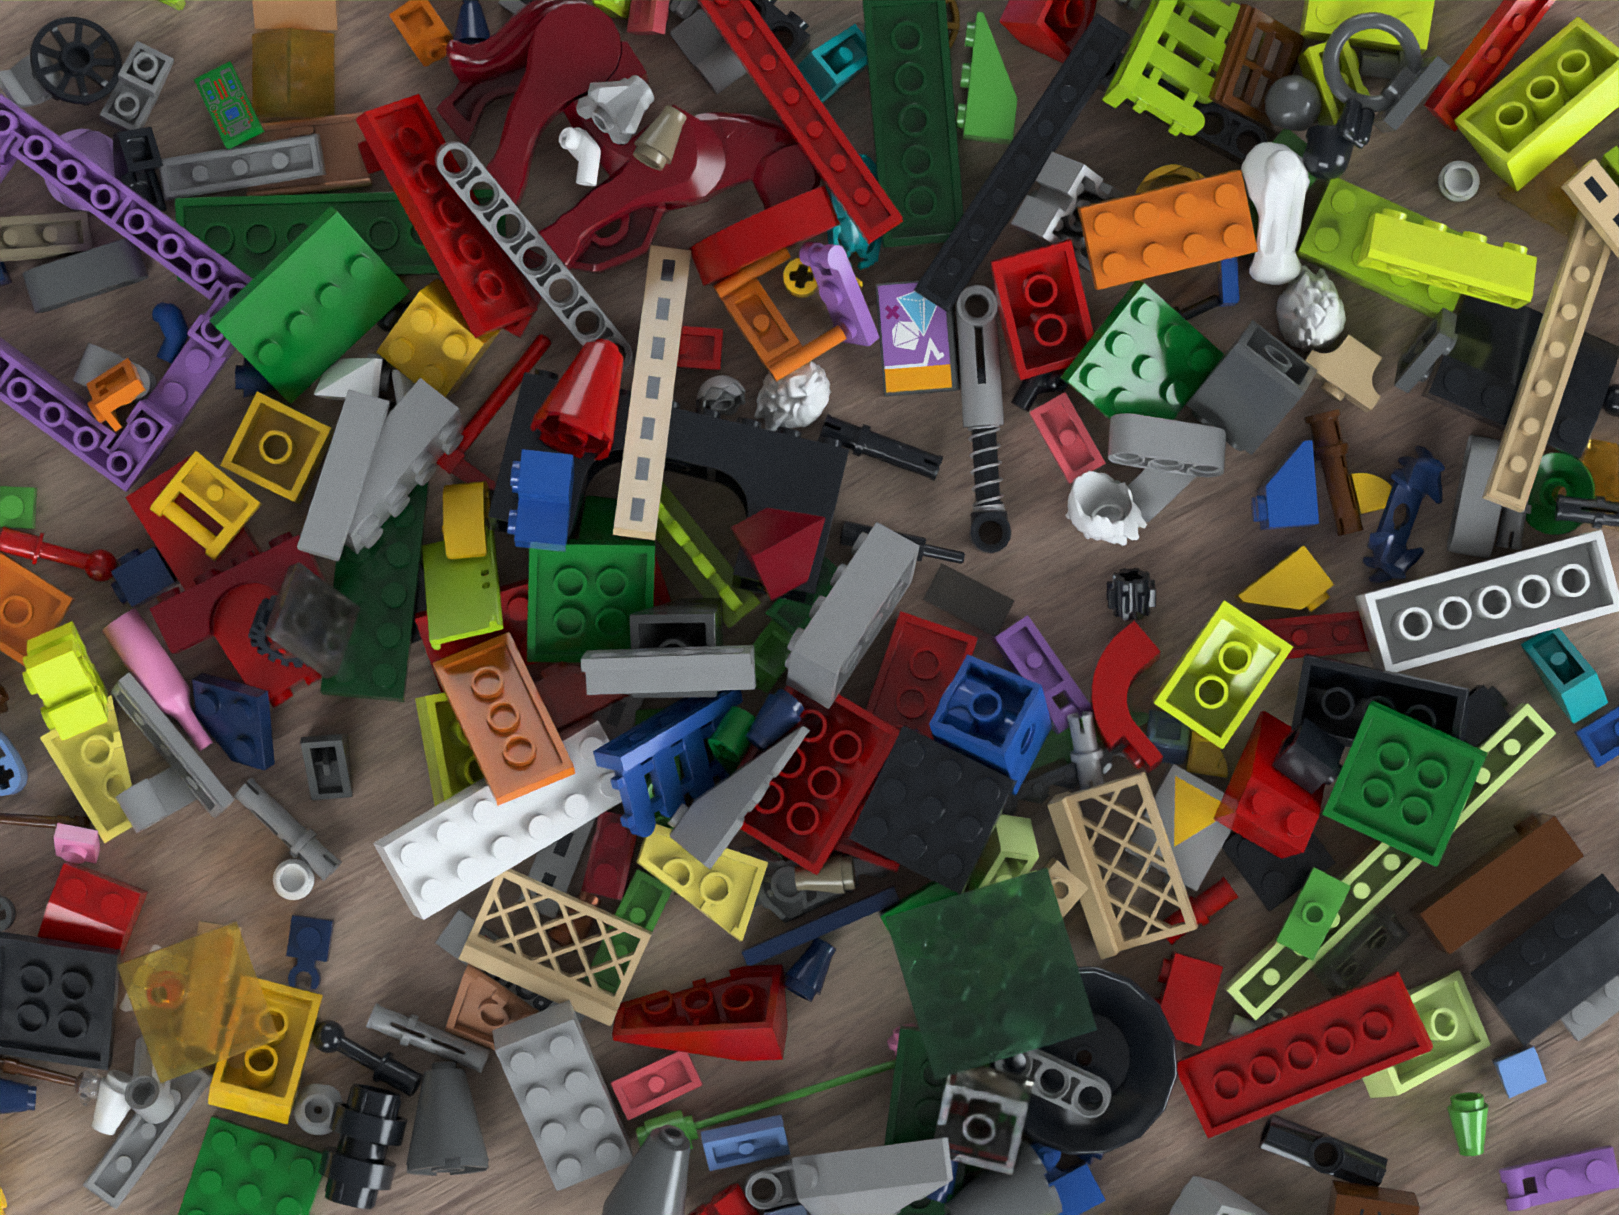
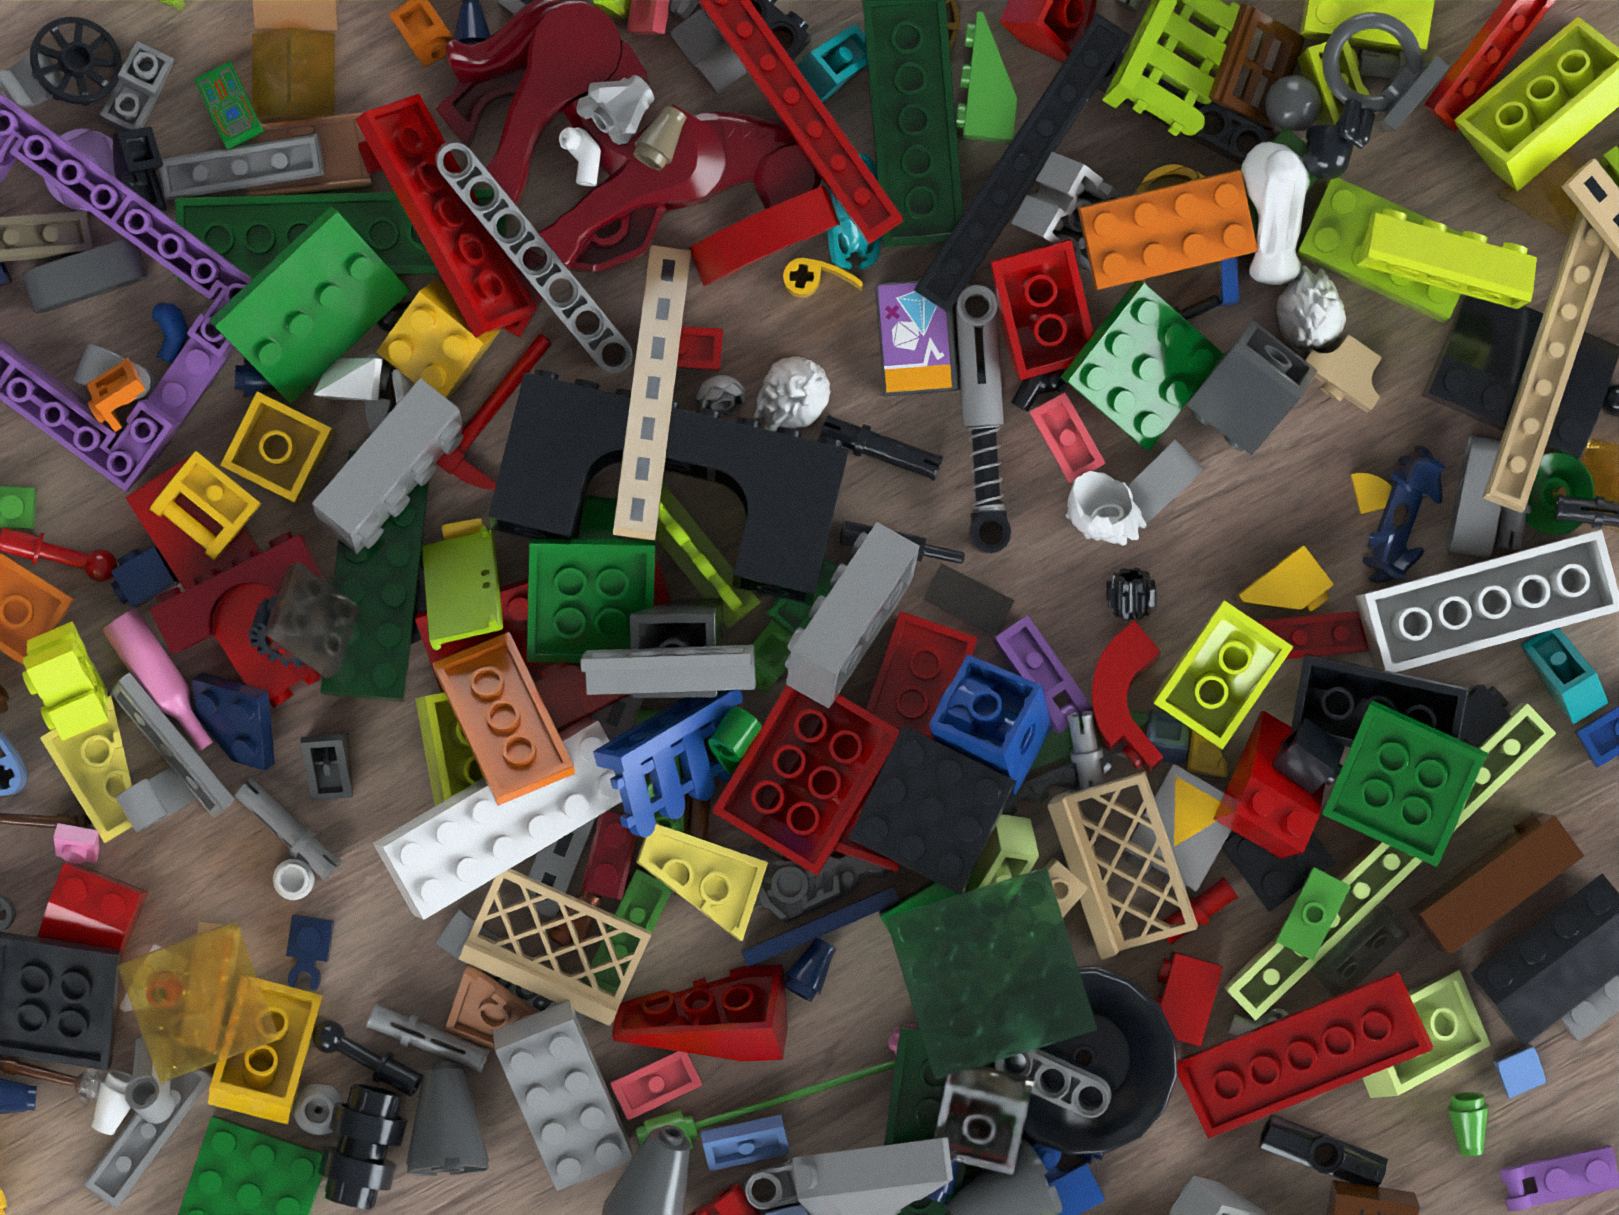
light grey tile [297,390,389,562] -> none
yellow panel [443,481,491,559] -> none
blue brick [507,449,575,552] -> none
red cone [530,339,624,460] -> none
light grey wedge [668,724,810,869] -> none
orange plate [713,248,847,382] -> none
dark red slope [731,507,826,601] -> none
dark blue cone [745,688,805,752] -> none
dark tan cone [794,853,856,894] -> none
medium lavender plate [799,241,880,346] -> none
light grey beam [1108,413,1226,478] -> none
blue slope [1251,440,1319,530] -> none
reddish brown pin [1304,409,1364,536] -> none
dark grey plate [1394,307,1458,393] -> none
white plate [1438,161,1480,202] -> none

